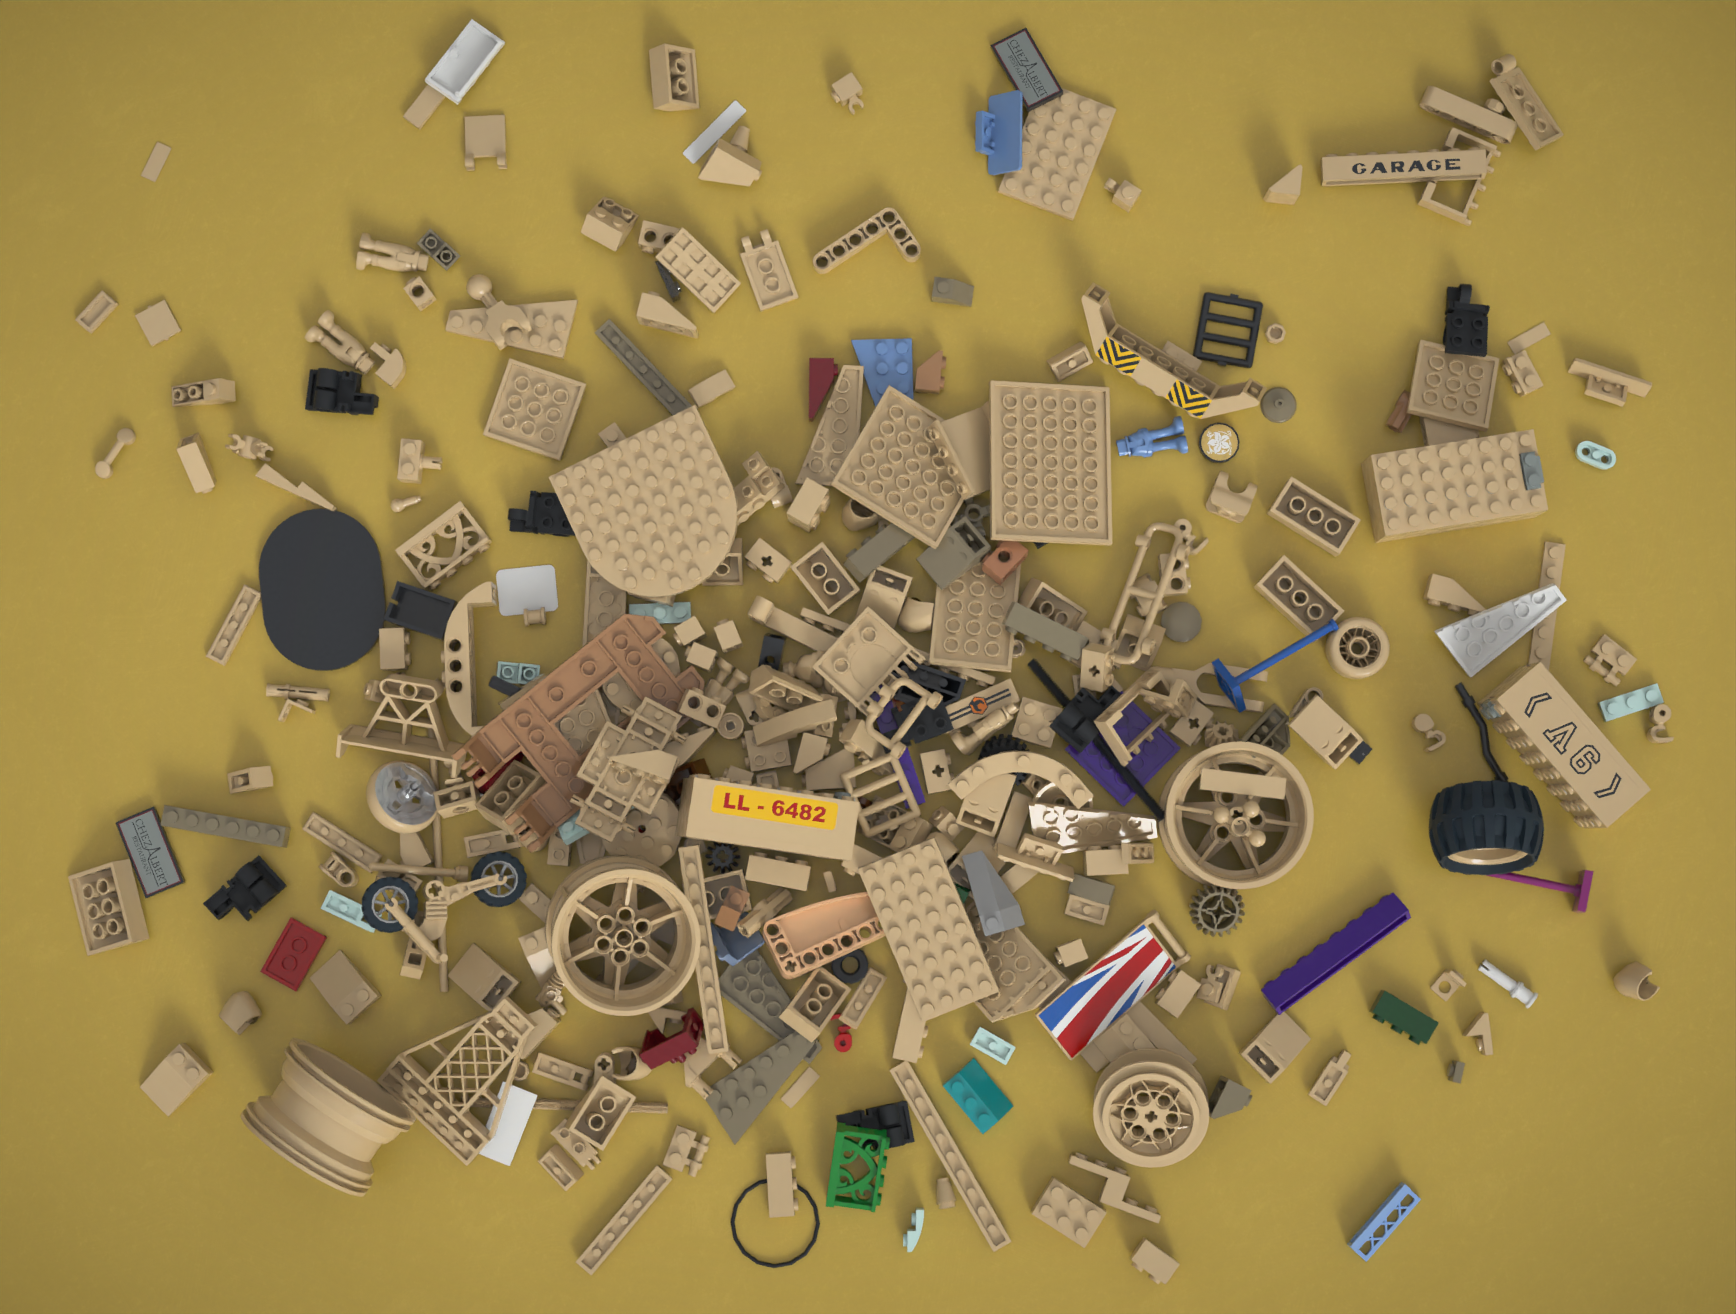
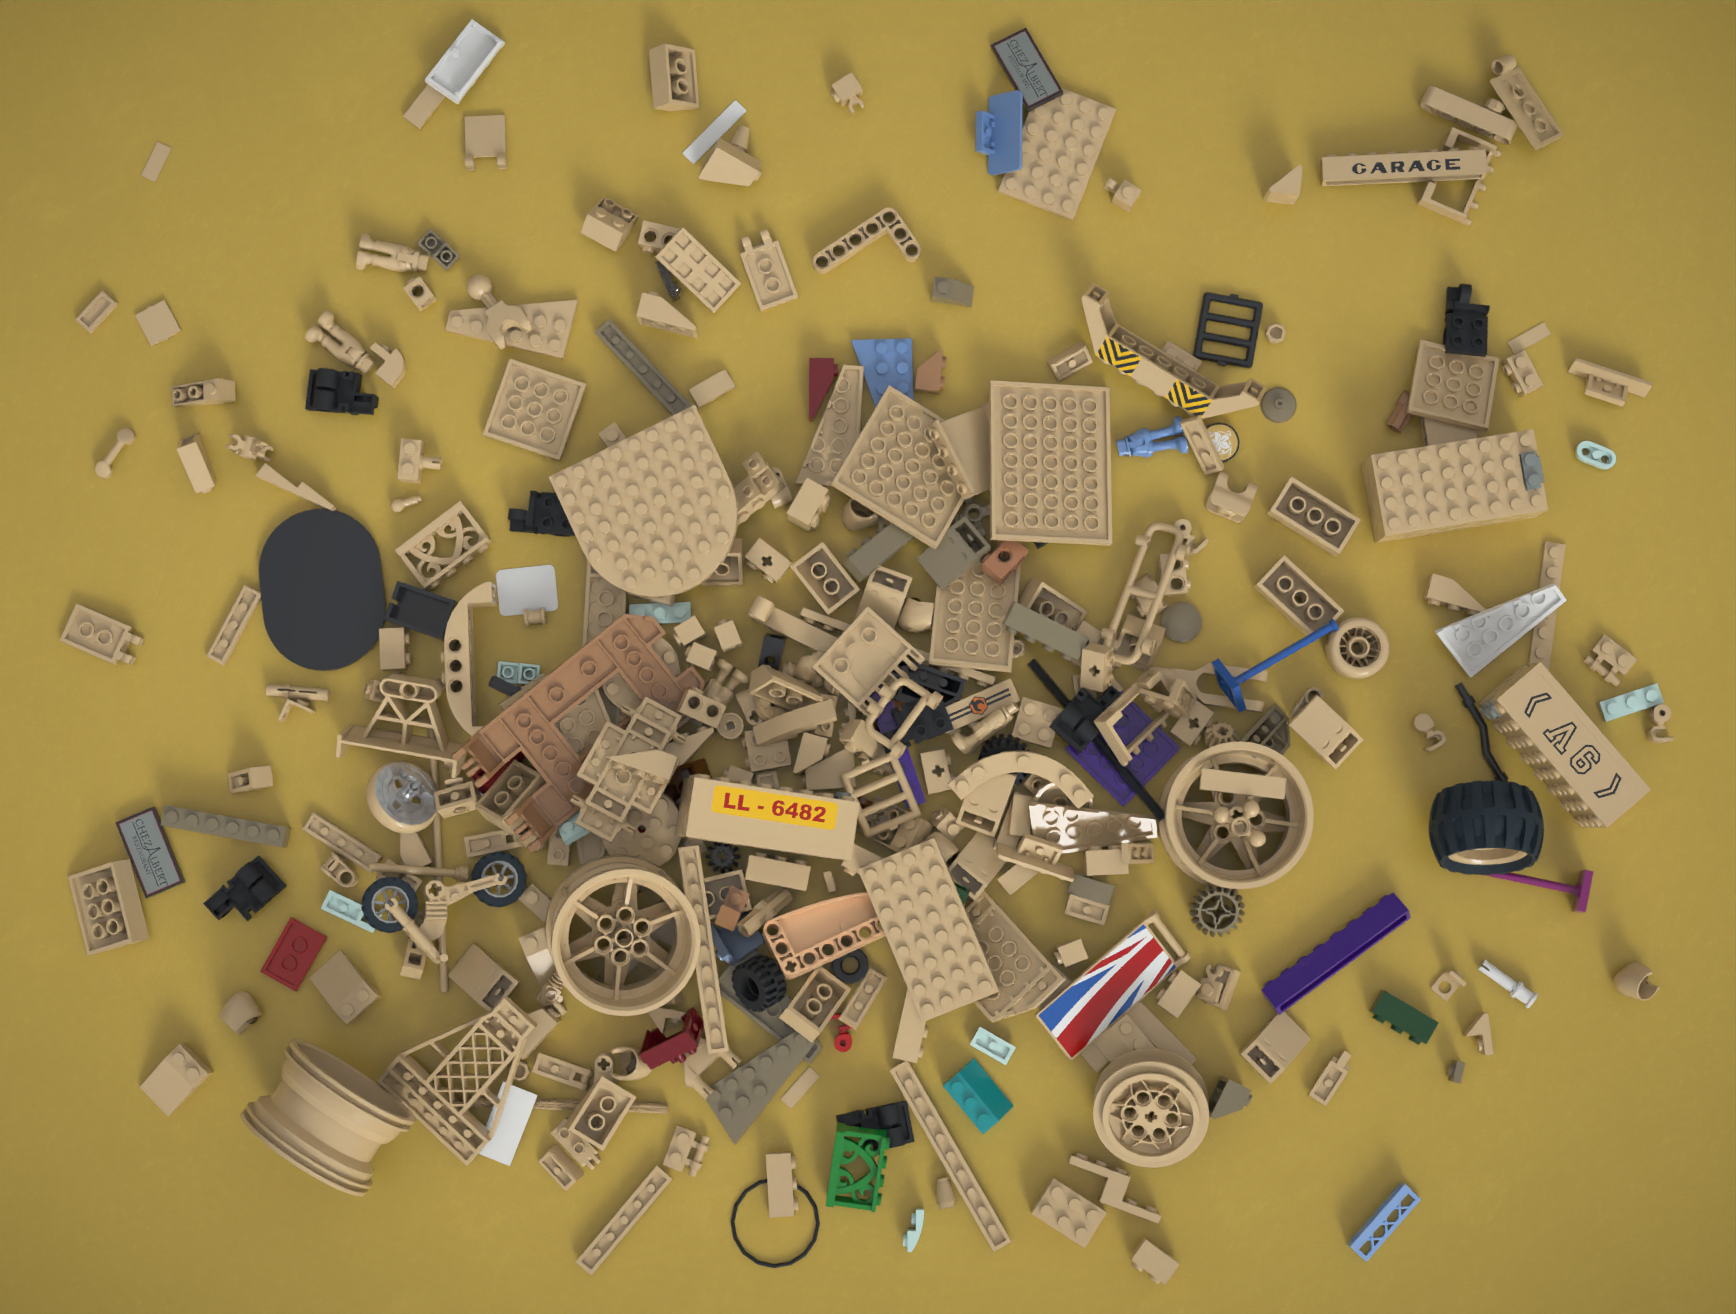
light grey wedge [962,850,1025,936] -> none
black tile [1349,741,1372,765] -> none
none -> tan tile [59,603,145,665]
none -> black tyre [732,954,787,1012]
none -> tan tile [1008,794,1033,837]
none -> tan tile [1180,415,1224,475]

